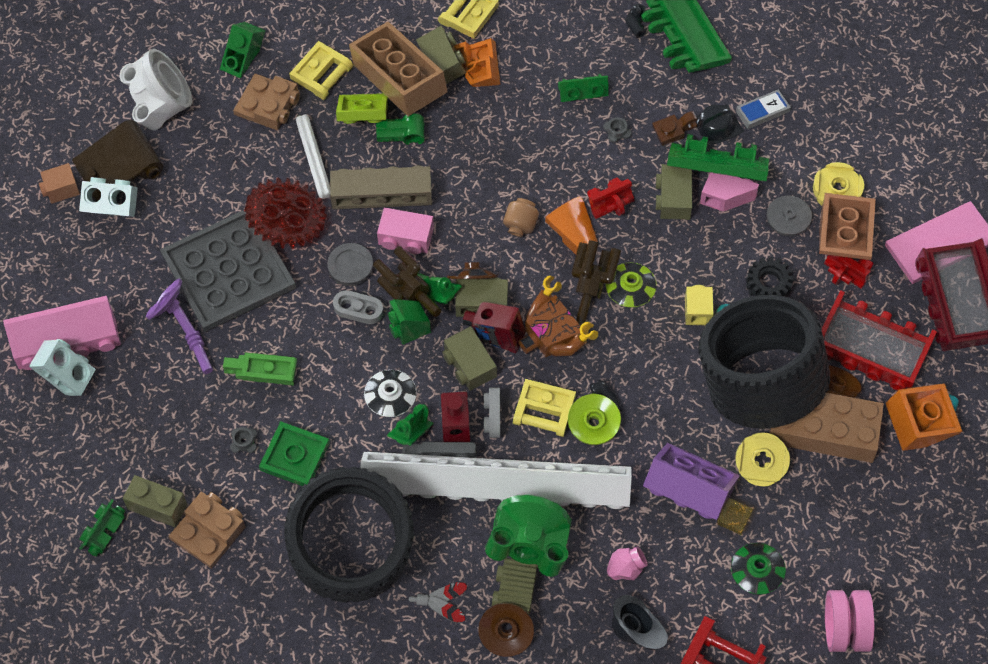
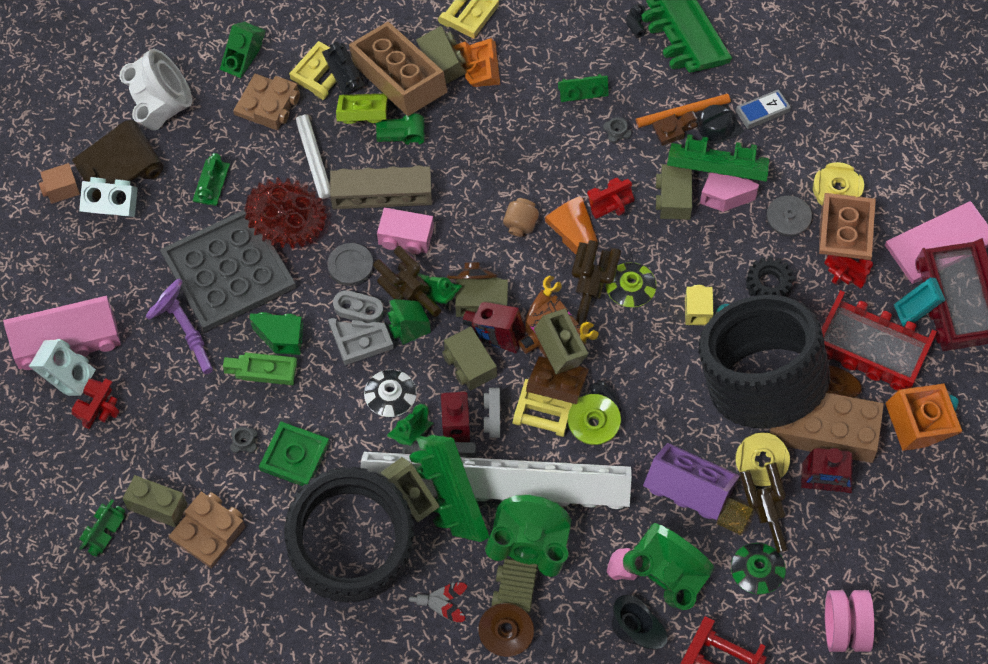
none -> red hips [71,378,119,429]
none -> green hinge [192,153,230,206]
none -> green slope [250,312,304,355]
none -> black hinge [322,42,364,95]
none -> light grey wing [328,318,393,365]
none -> olive brick [380,457,440,522]
none -> green hinge [409,435,489,542]
none -> reddish brown plate [526,356,589,404]
none -> olive brick [534,308,588,374]
none -> green piece [623,523,715,610]
none -> orange bar [636,94,730,128]
none -> dark brown plant [739,462,787,553]
none -> dark red torso [801,448,853,493]
none -> teal tile [894,277,945,327]

